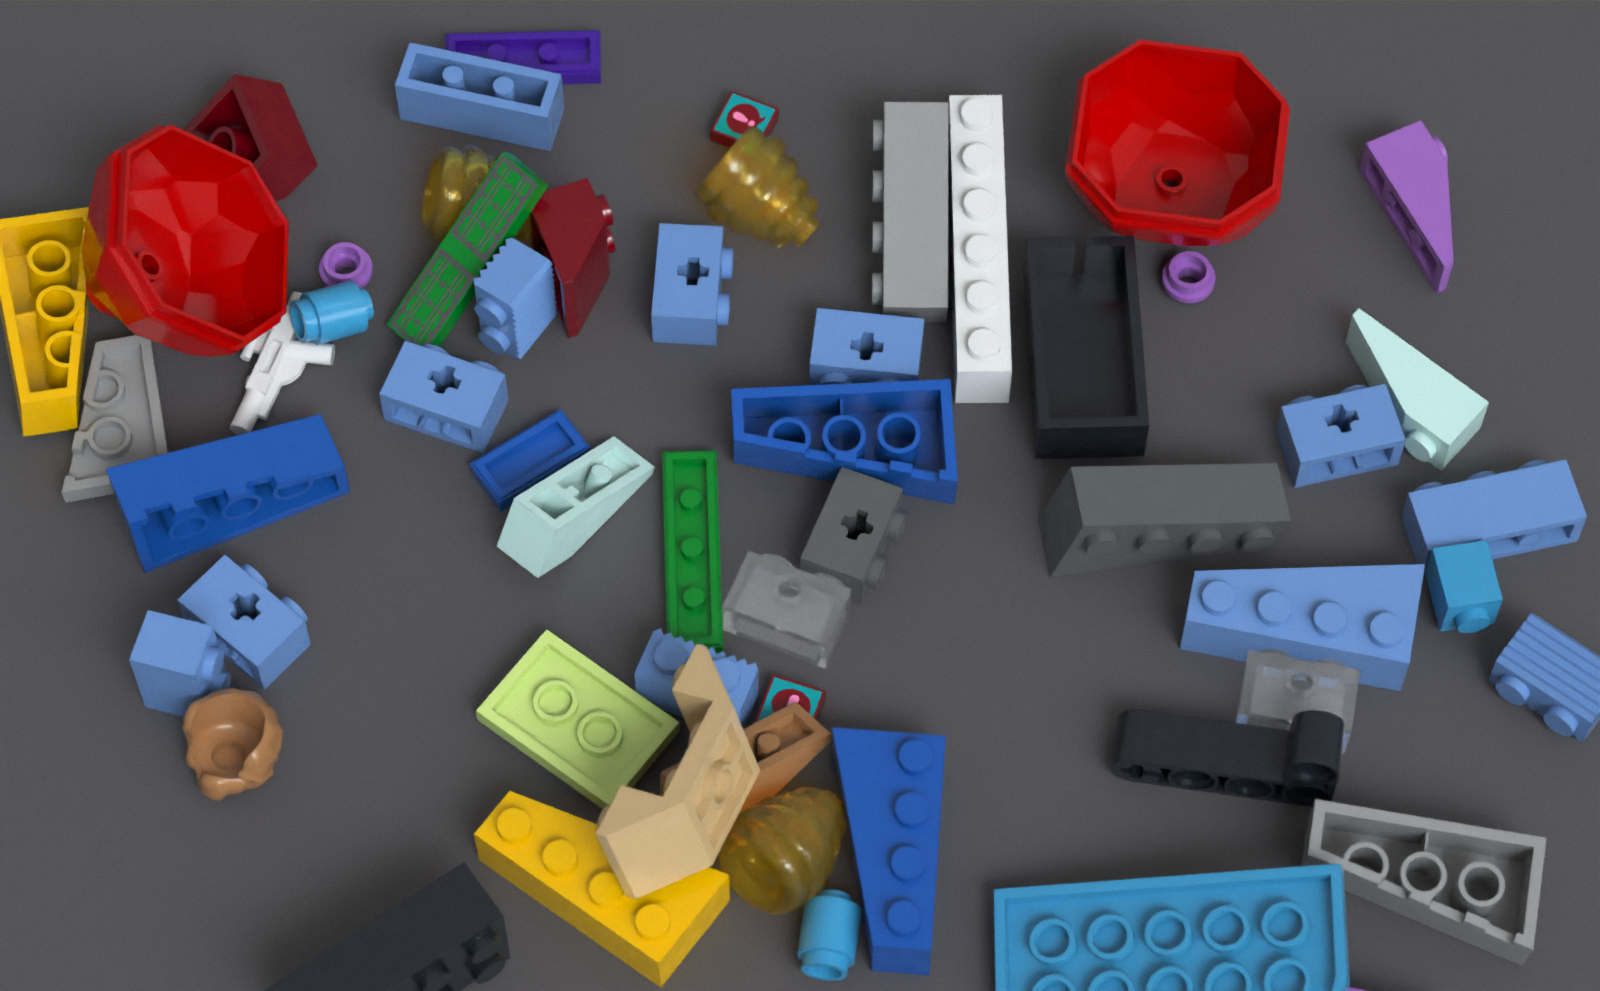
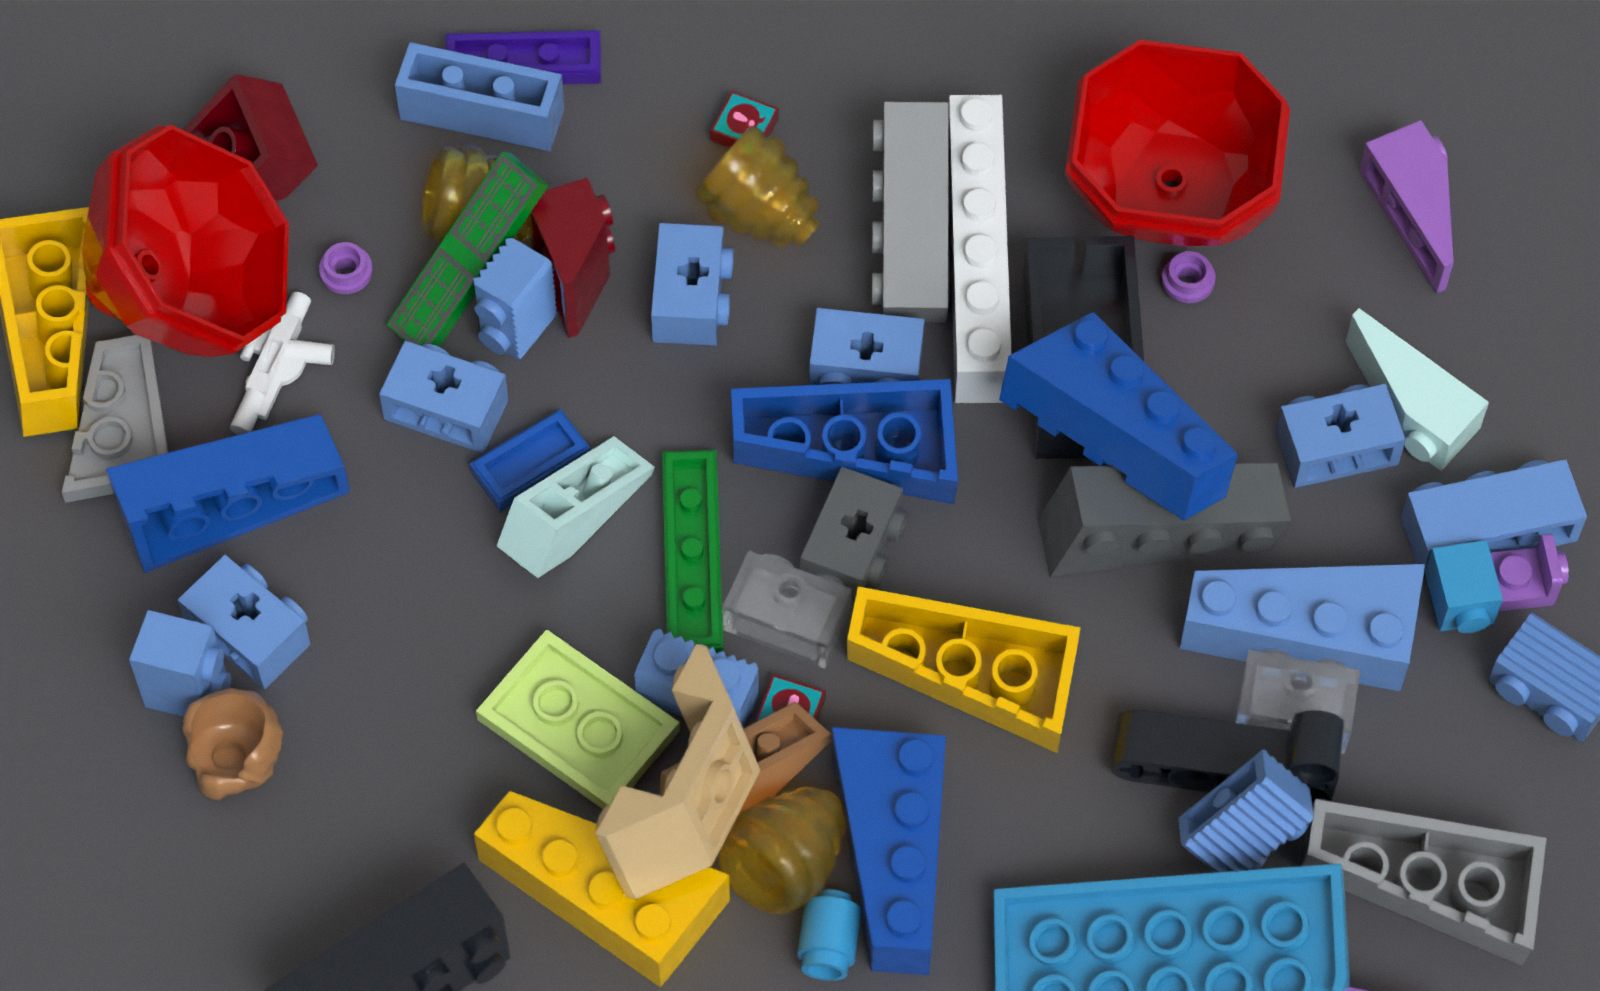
dark azure brick [289,280,374,345] -> none
none -> yellow wedge [847,587,1081,754]
none -> blue wedge [999,312,1238,521]
none -> medium blue brick [1178,750,1314,873]
none -> medium lavender bracket [1491,533,1569,612]

